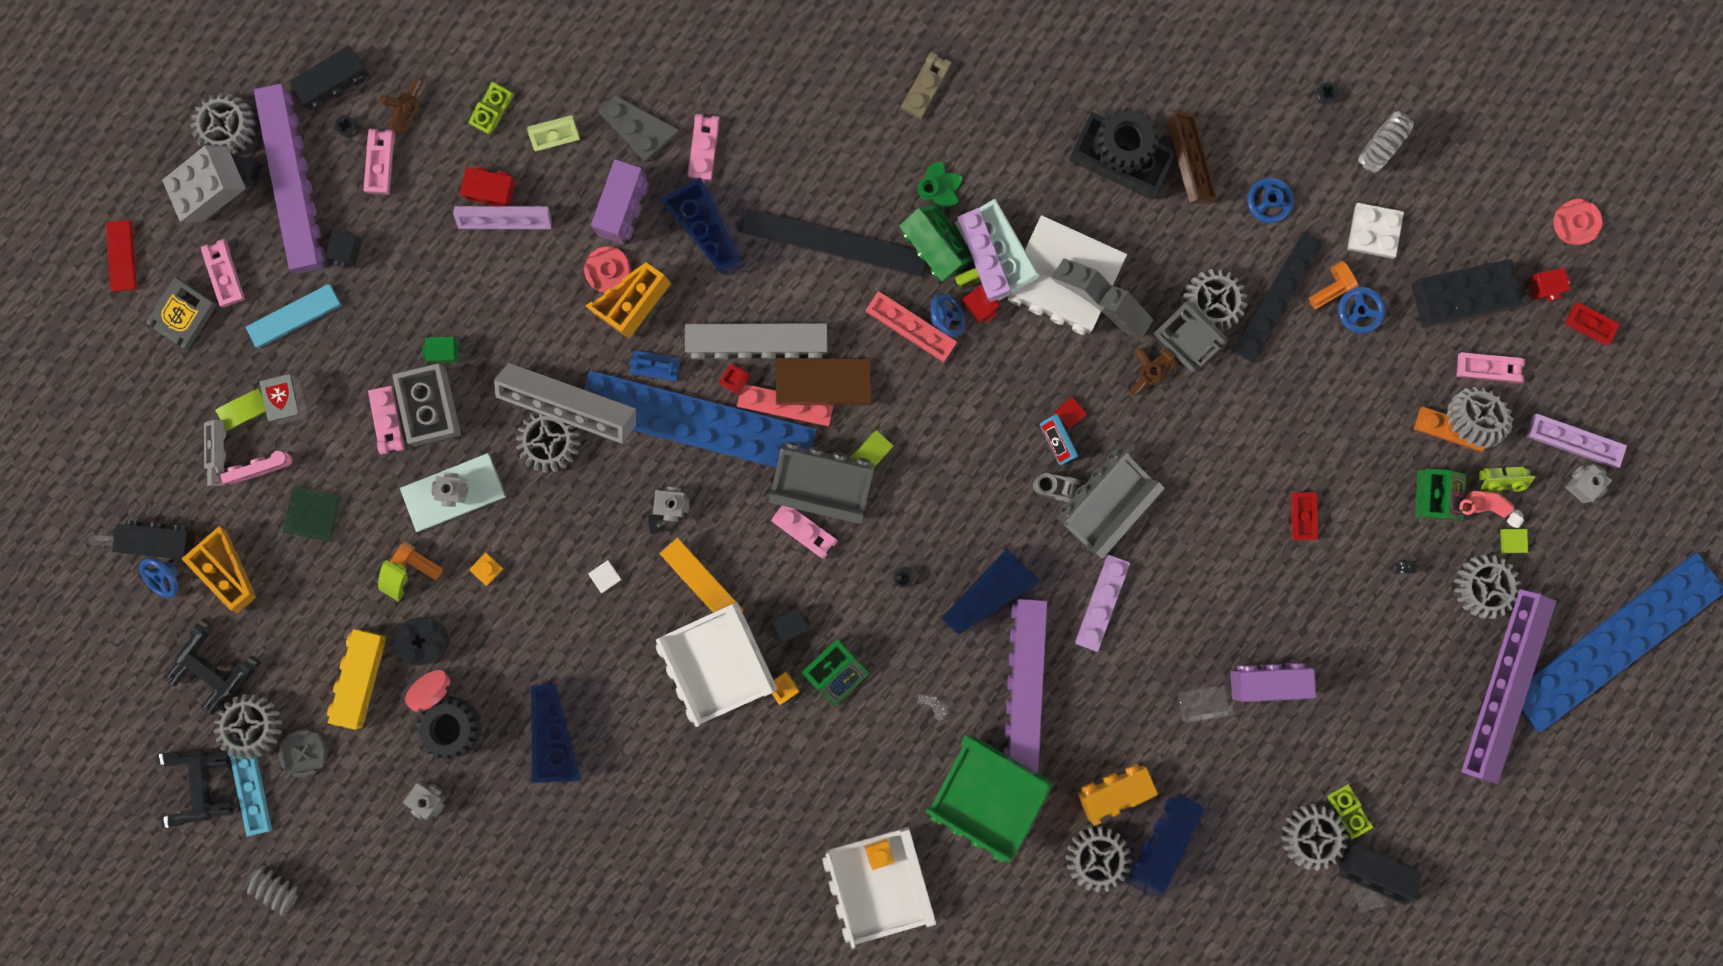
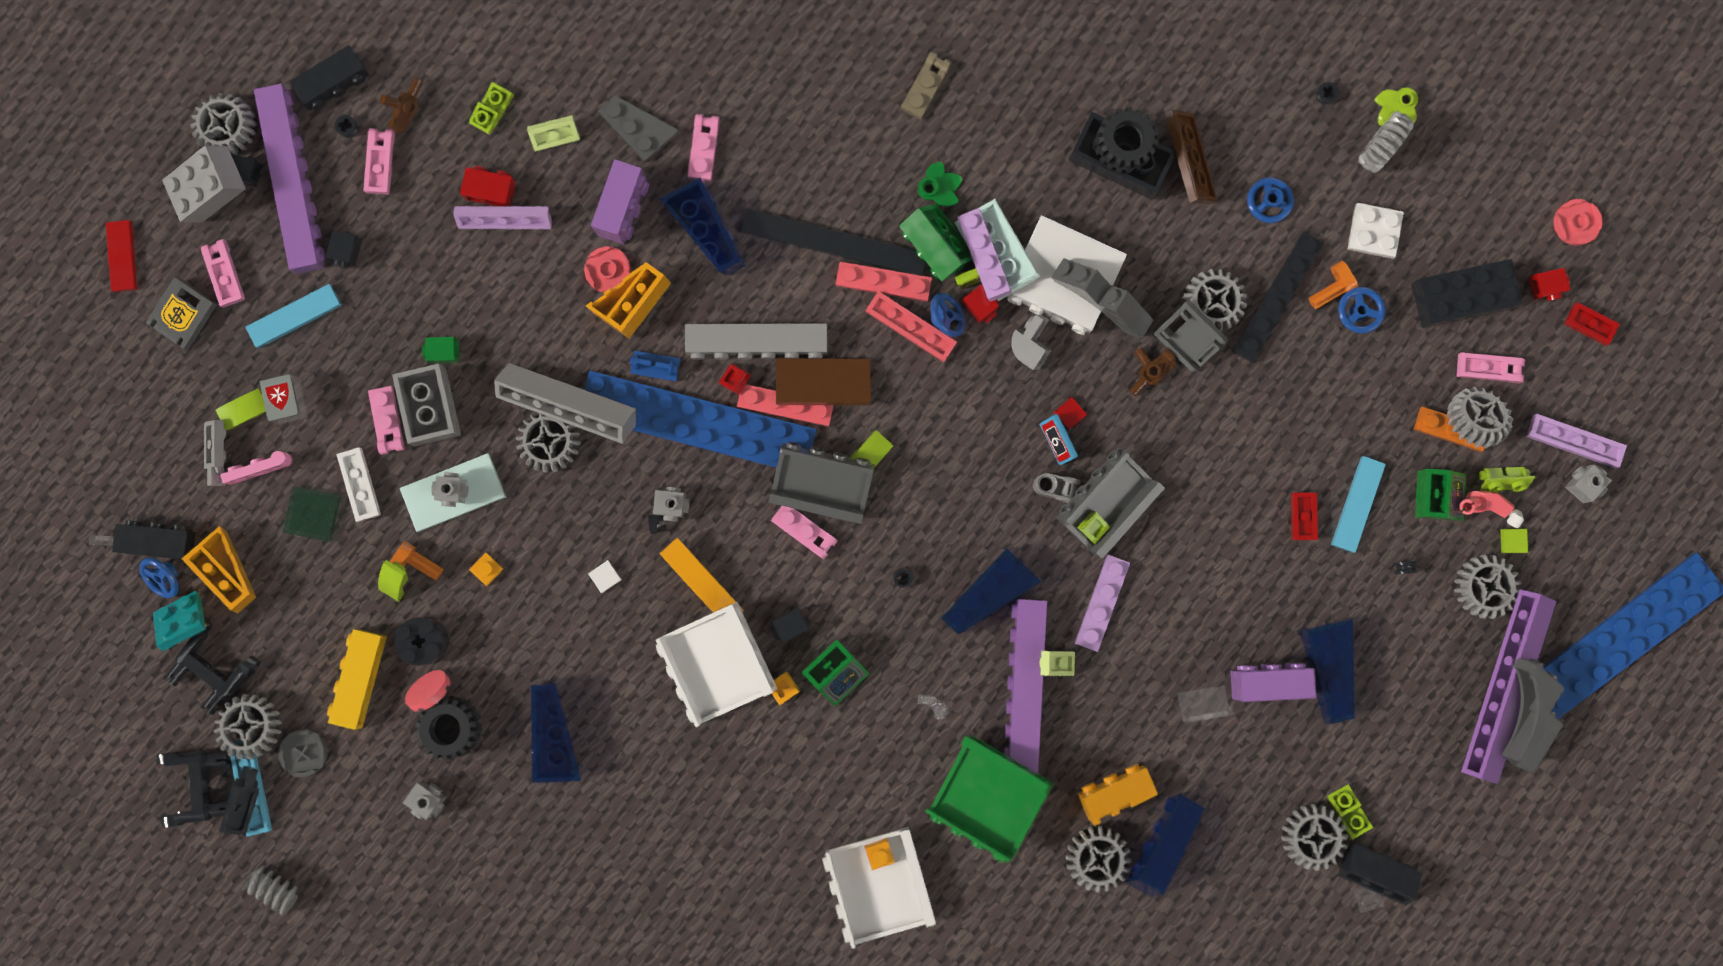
none -> teal plate [153,591,206,652]
none -> black hinge [219,766,260,836]
none -> white plate [336,447,381,522]
none -> coral plate [836,262,932,302]
none -> light grey brick [1012,315,1052,370]
none -> yellowish green plate [1040,651,1075,676]
none -> lime tile [1077,510,1111,544]
none -> clear blue wedge [1300,618,1355,724]
none -> medium azure tile [1331,456,1386,553]
none -> lime plate [1375,88,1418,126]
none -> dark grey arch [1501,658,1565,773]

